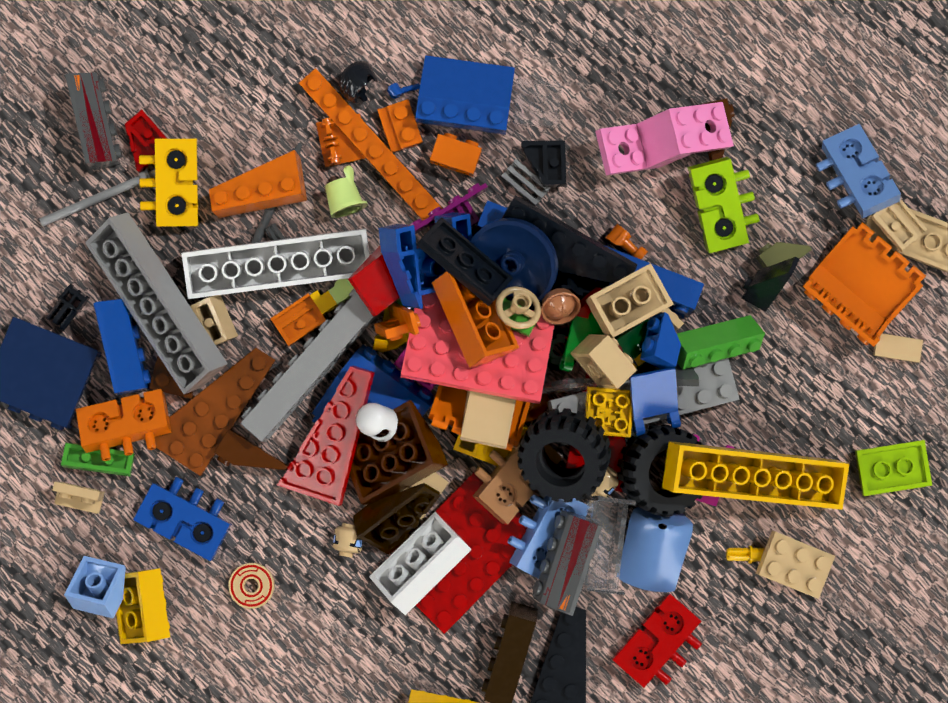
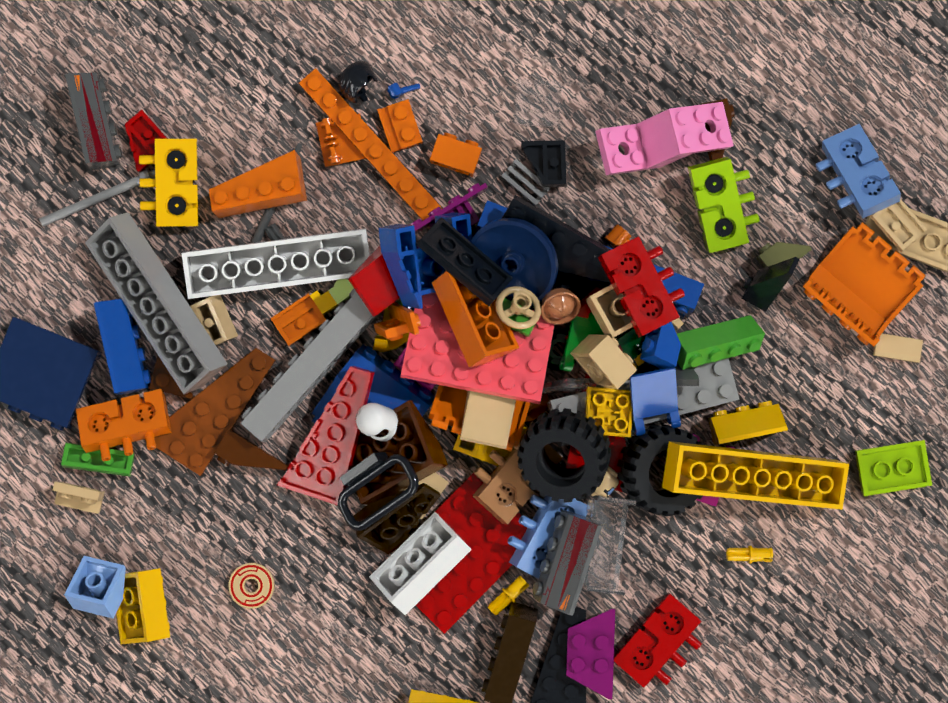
black arm [46,284,90,332] -> none
blue piece [133,477,232,561] -> none
yellowish green hat [325,166,368,218] -> none
tan head [332,523,363,558] -> none
blue slope [415,55,515,135] -> none
medium blue piece [616,507,693,592] -> none
tan plate [755,531,835,599] -> none
none -> black bar [338,452,419,531]
none -> yellow axle [488,575,529,615]
none -> magenta wing [566,608,616,700]
none -> red piece [598,236,685,338]
none -> yellow slope [708,401,788,445]

